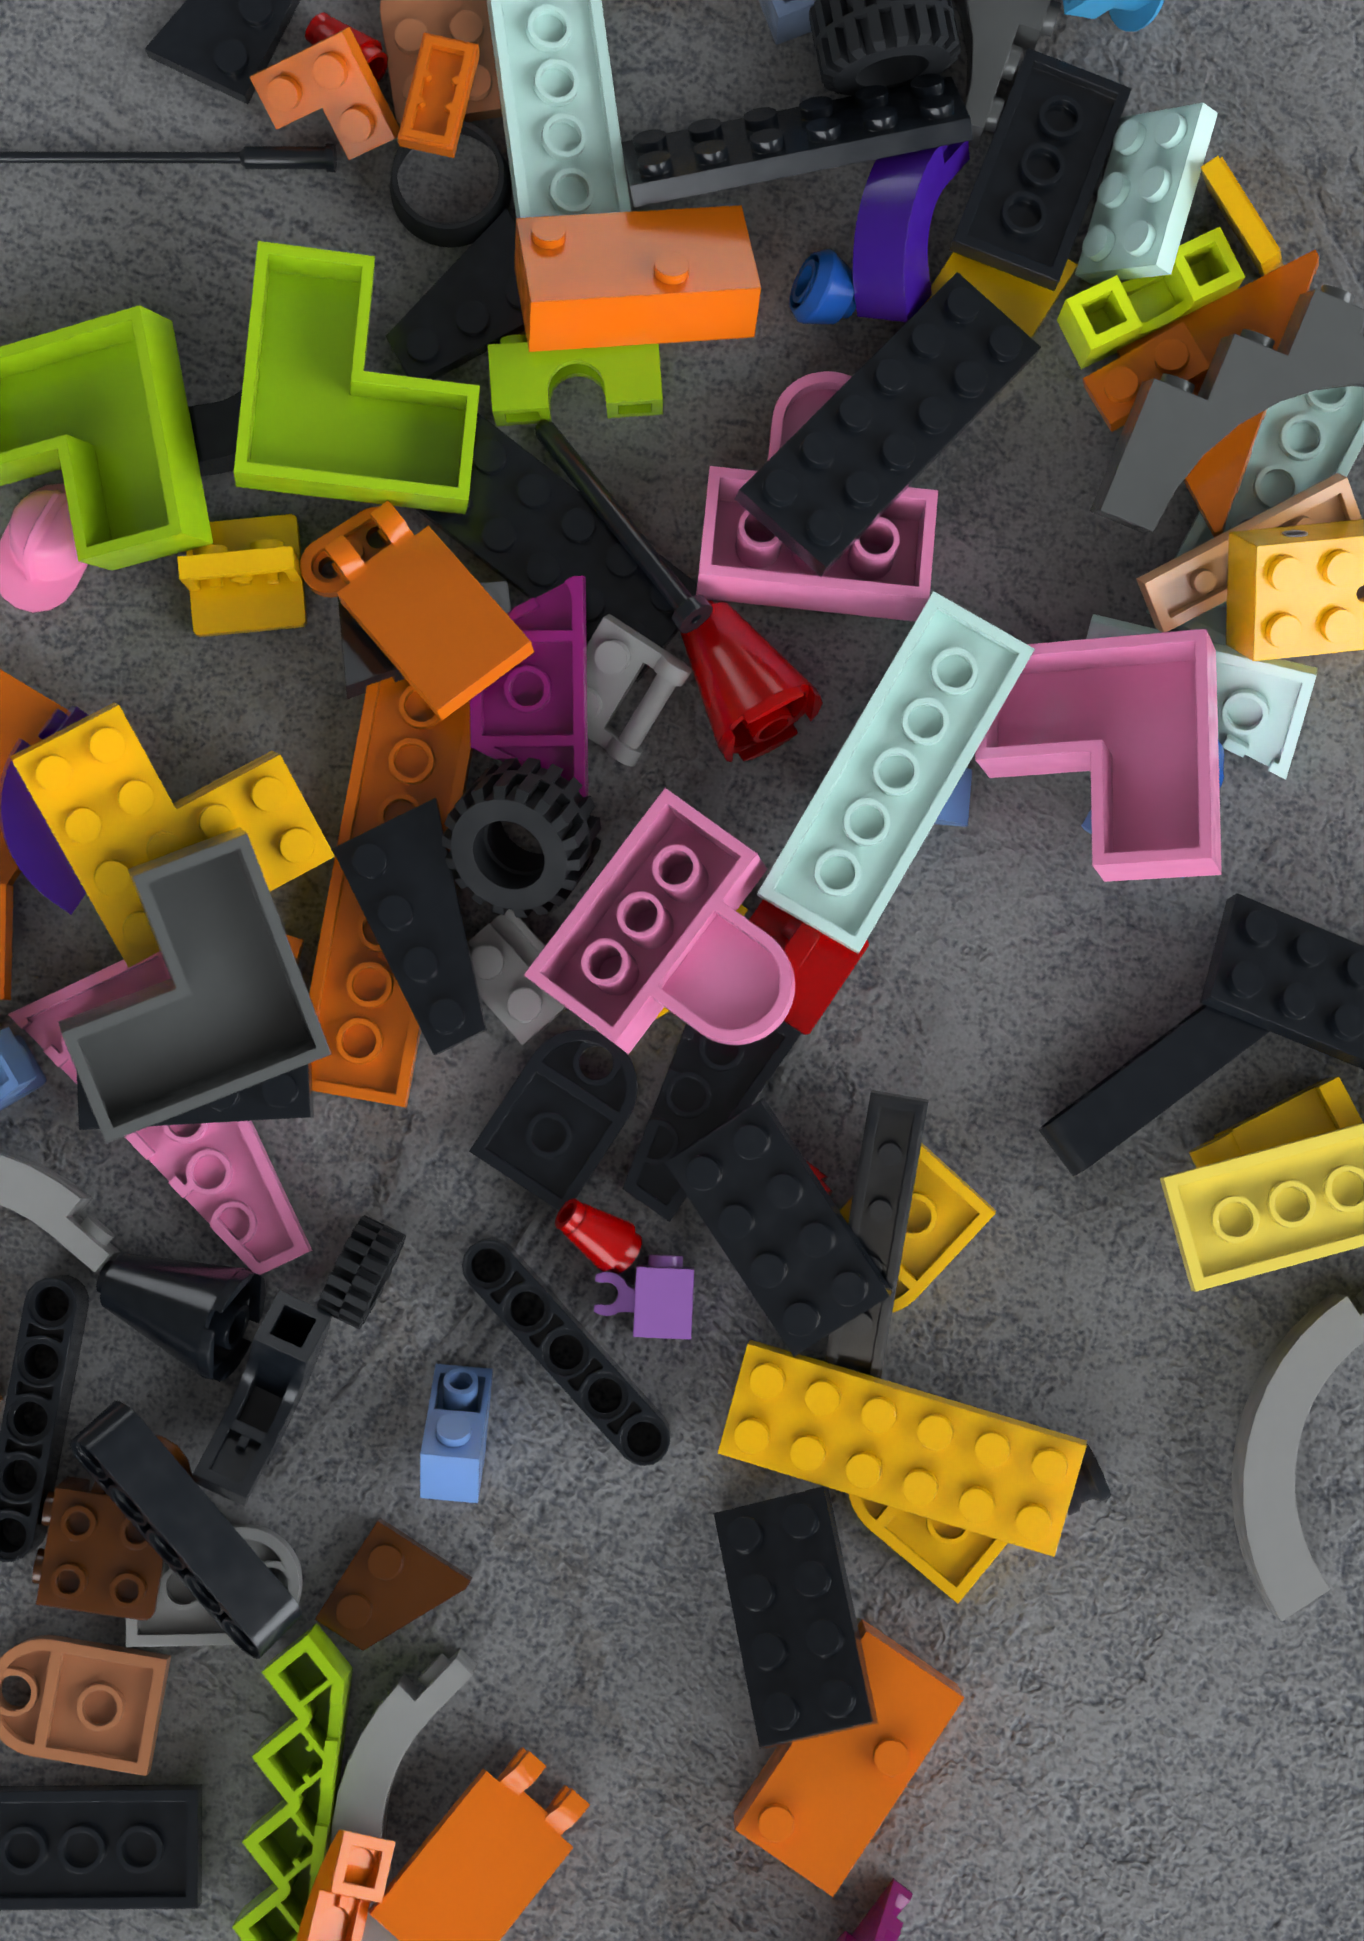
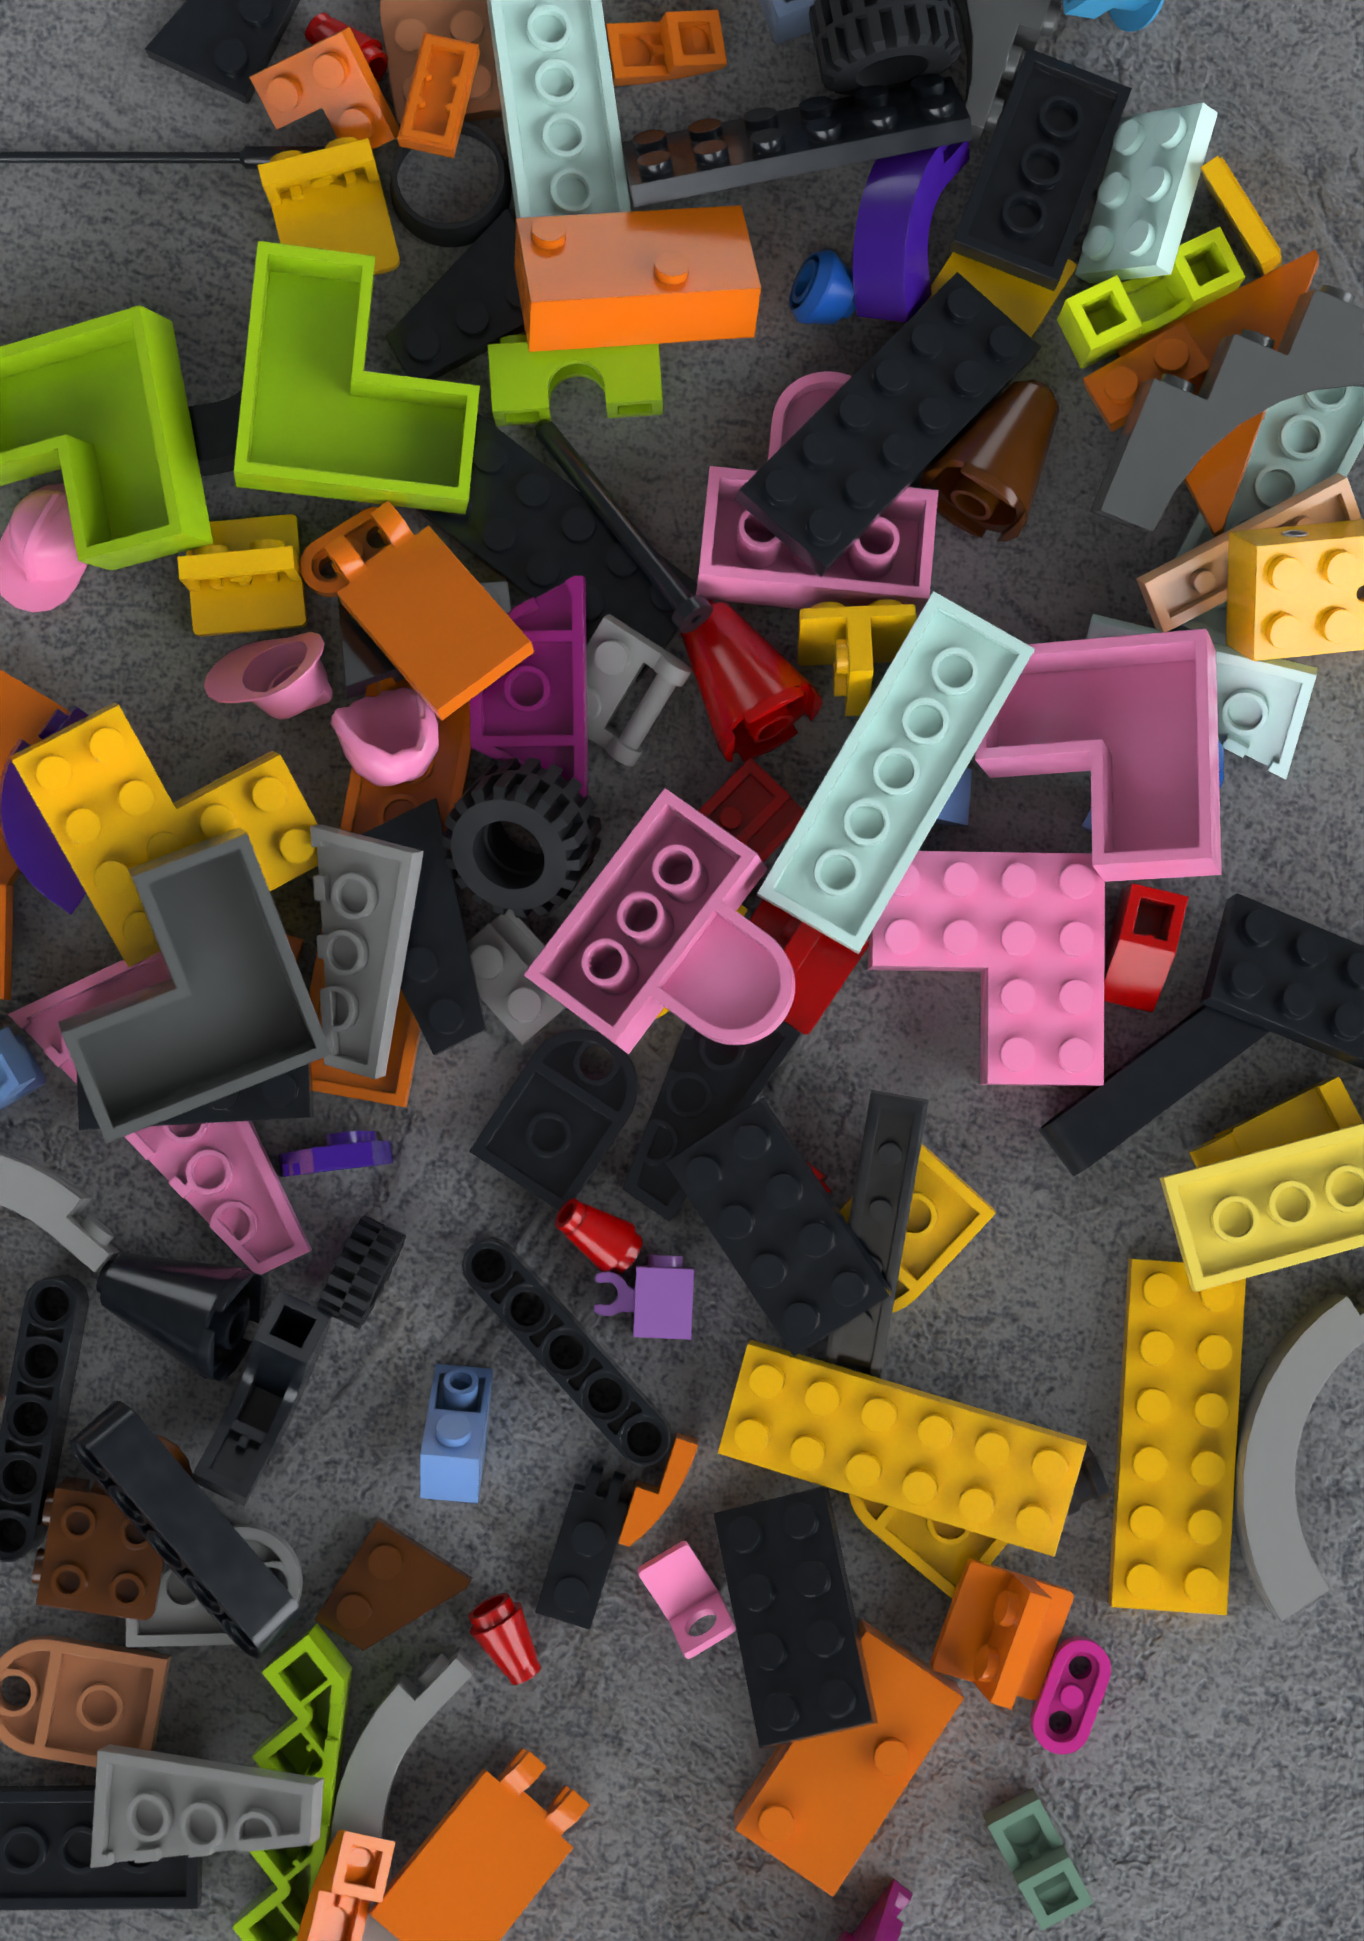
none -> light grey wing [91,1744,324,1868]
none -> bright pink piece [204,632,333,720]
none -> yellow bracket [257,137,400,276]
none -> dark purple wing [278,1130,393,1177]
none -> light grey wing [310,824,424,1079]
none -> bright pink hair [330,687,439,786]
none -> red cone [468,1593,541,1685]
none -> black hinge [535,1464,630,1630]
none -> orange slope [605,10,727,86]
none -> orange slope [618,1432,698,1547]
none -> bright pink bracket [637,1541,736,1659]
none -> red plate [698,757,806,863]
none -> yellow bracket [797,599,917,716]
none -> bright pink piece [868,851,1105,1087]
none -> reddish brown cone [920,380,1060,542]
none -> orange bracket [930,1559,1074,1710]
none -> sand green slope [982,1788,1093,1930]
none -> dark pink plate [1030,1636,1111,1754]
none -> red slope [1104,883,1189,1013]
none -> yellow plate [1108,1258,1246,1615]

